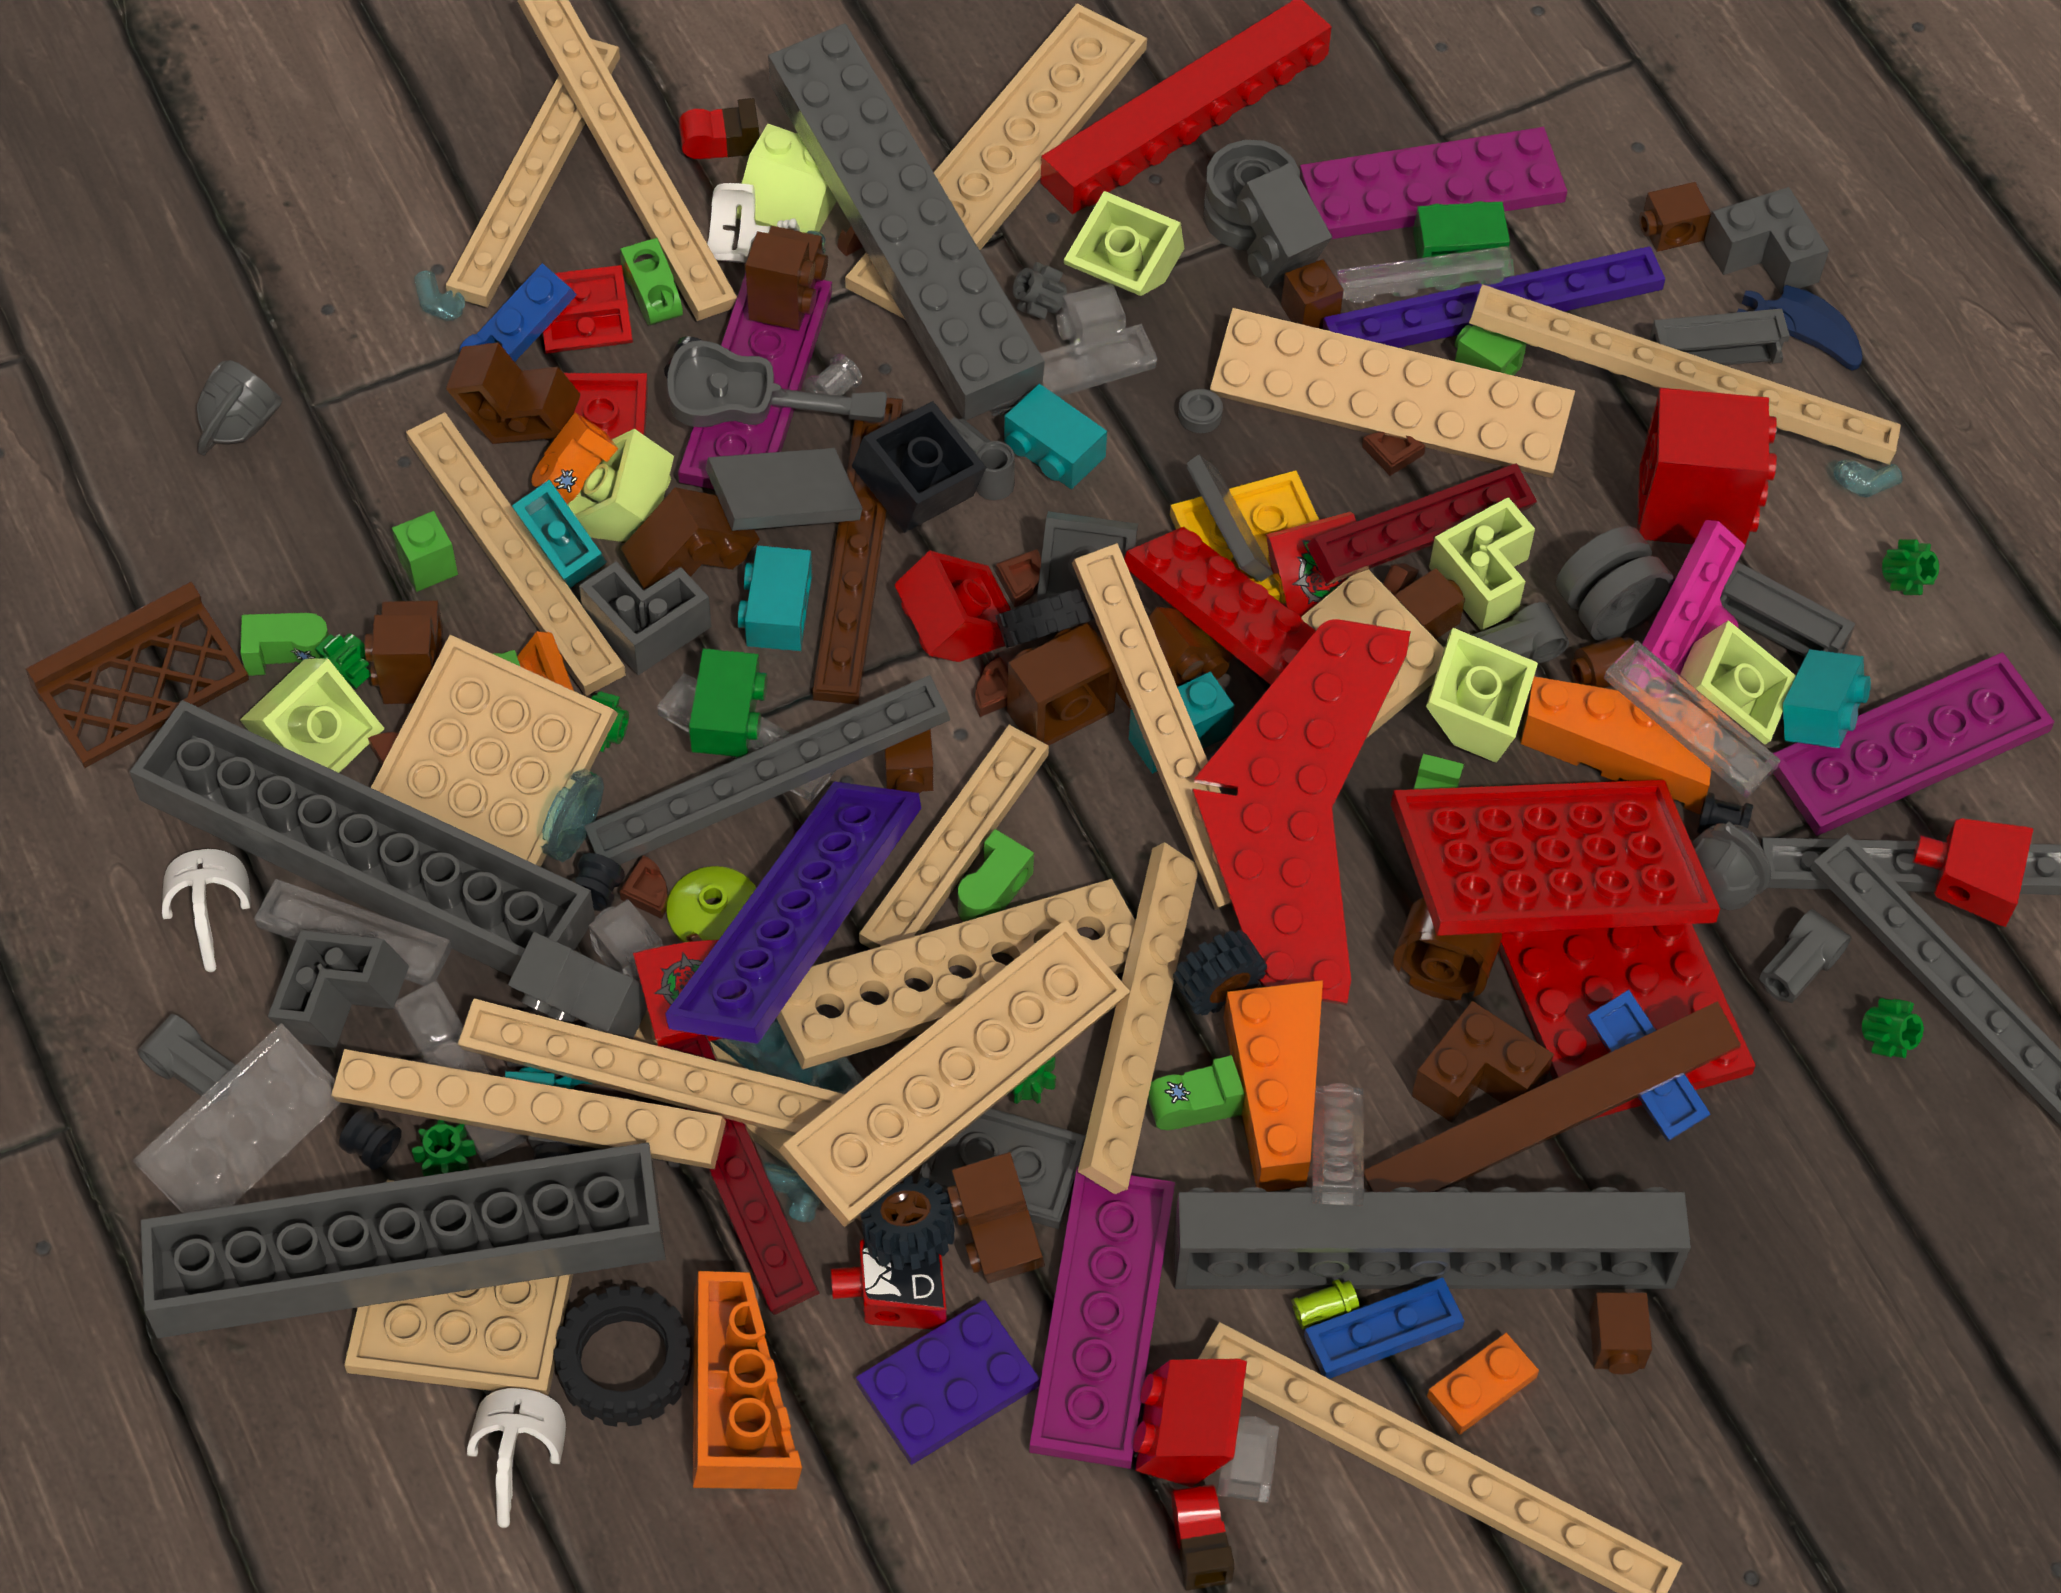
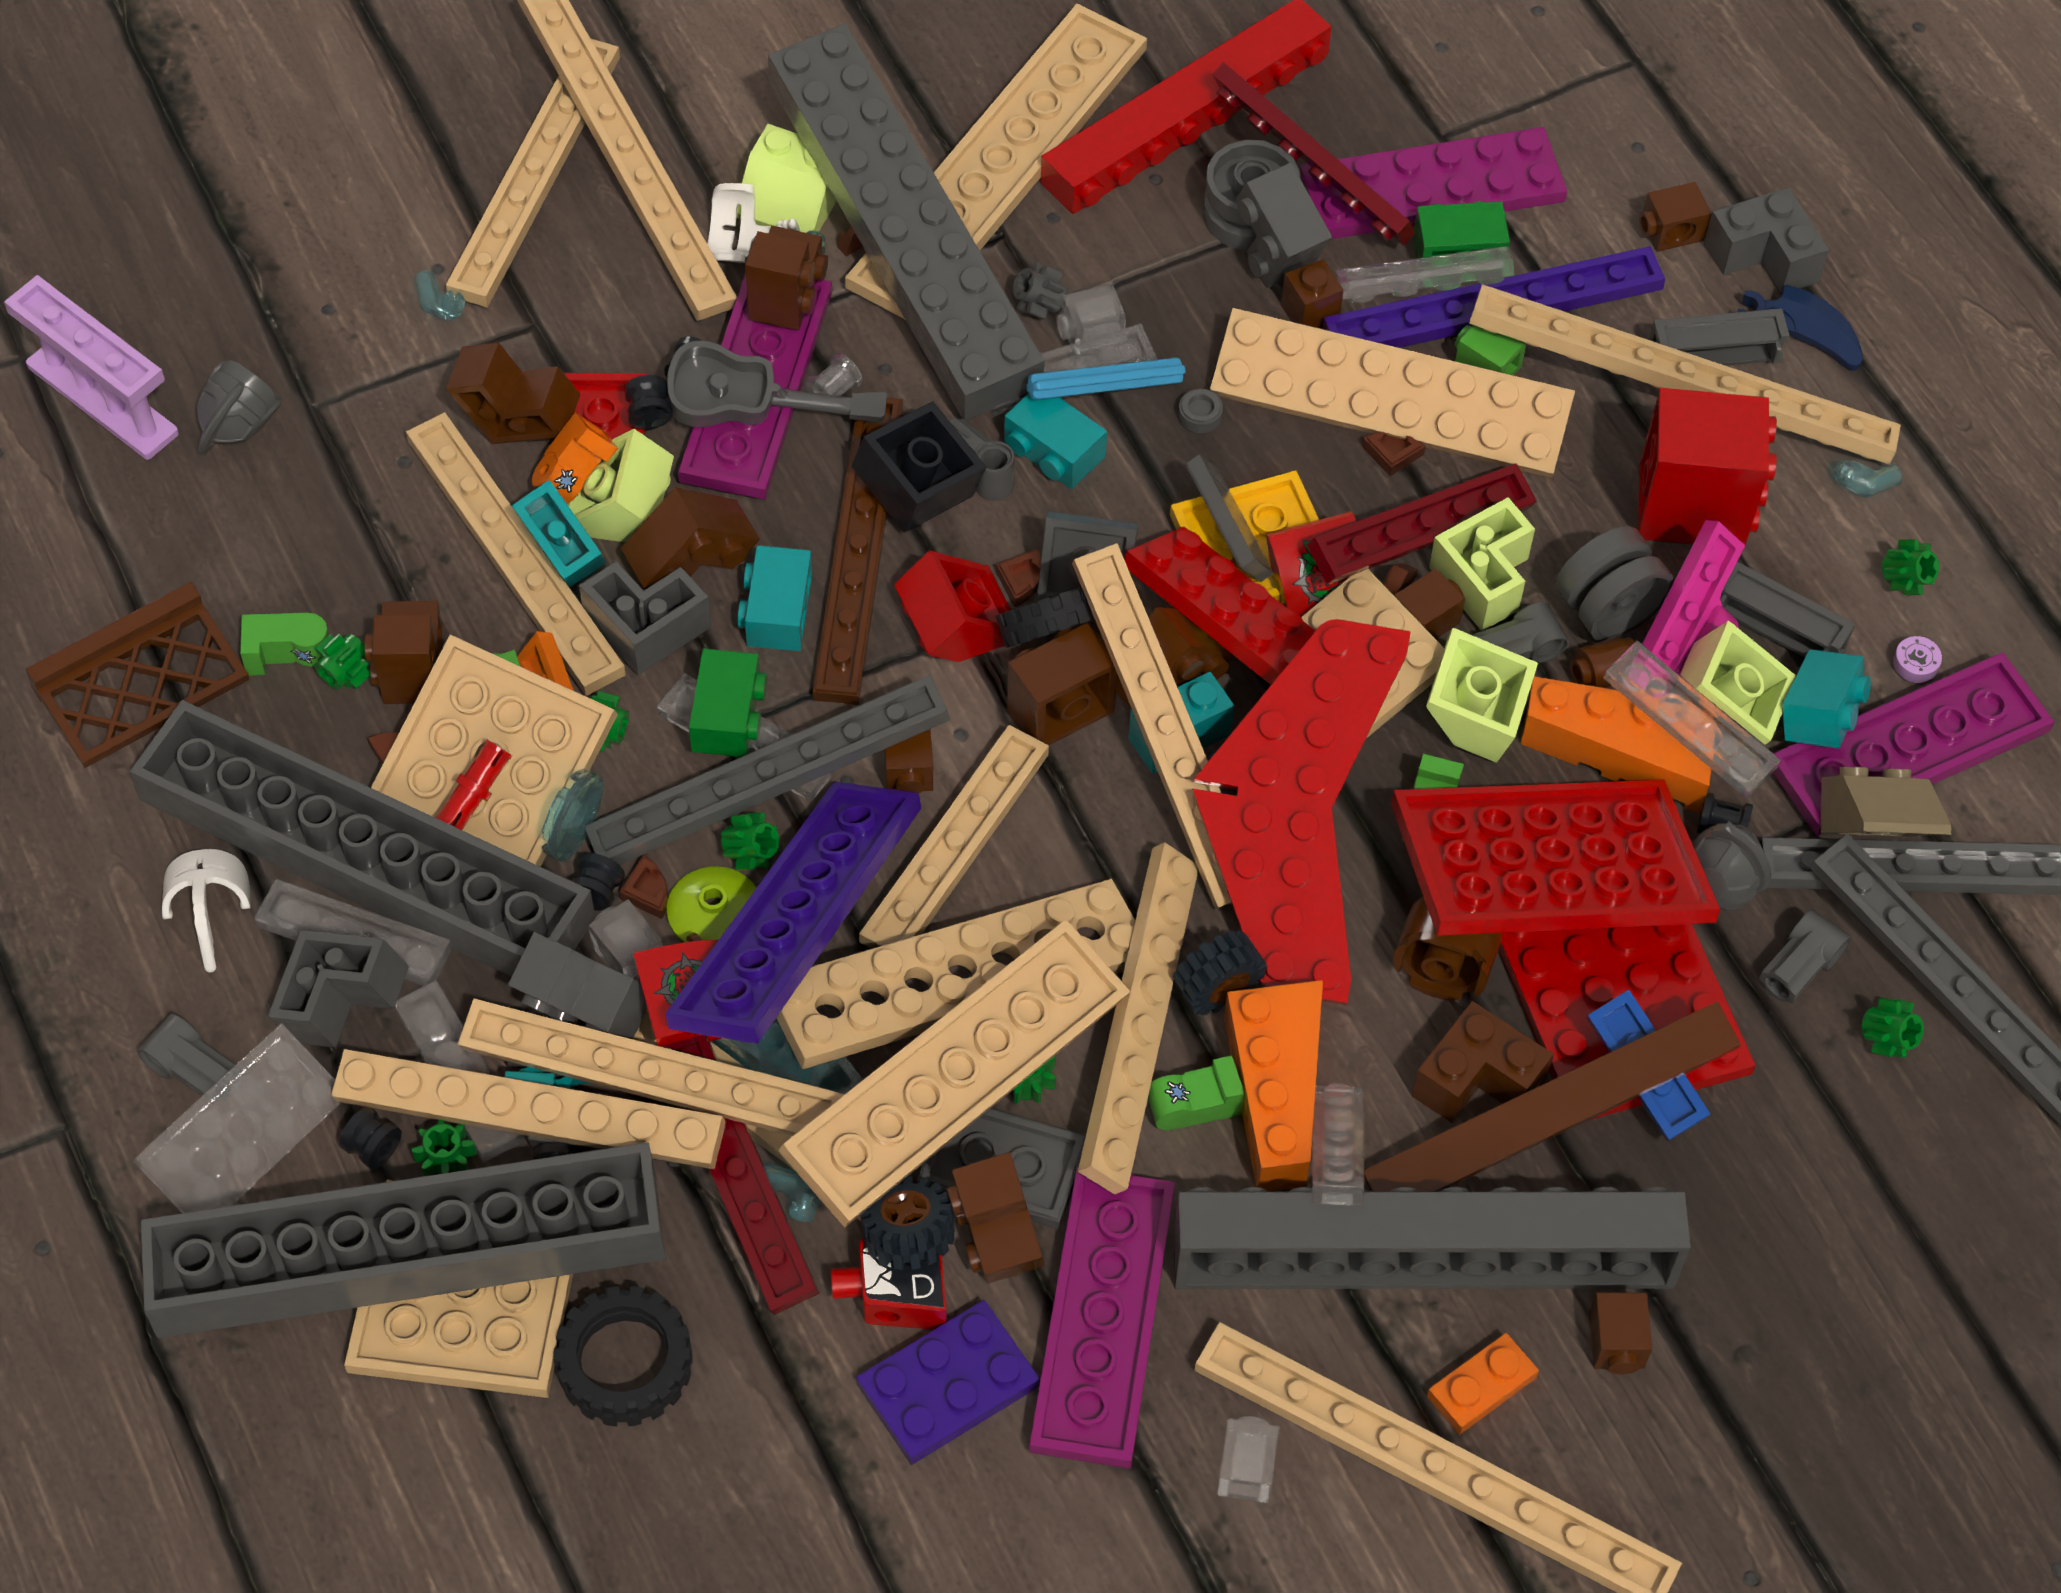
yellowish green slope [240,658,385,773] -> none
bright green brick [392,511,458,592] -> none
blue plate [459,263,577,362] -> none
white helmet [467,1388,566,1528] -> none
red slope [543,265,633,353] -> none
bright green leg [620,238,683,325] -> none
leg [678,98,759,159] -> none
orange wedge [693,1271,802,1489] -> none
dark grey tile [706,448,863,531] -> none
bright green leg [958,829,1034,922] -> none
copper tile [975,657,1008,717] -> none
yellowish green slope [1064,191,1185,296] -> none
red slope [1133,1358,1247,1488] -> none
leg [1171,1484,1235,1591] -> none
lime pin [1291,1279,1359,1330] -> none
blue plate [1304,1277,1465,1379] -> none
red torso [1912,818,2033,927] -> none
none -> lavender fence [4,275,179,460]
none -> red pin [435,739,512,830]
none -> black wheel [624,375,672,429]
none -> green gear [721,812,779,870]
none -> dark azure axle [1026,357,1186,400]
none -> dark red plate [1212,62,1415,246]
none -> dark tan slope [1821,767,1951,837]
none -> lavender tile [1893,636,1942,683]

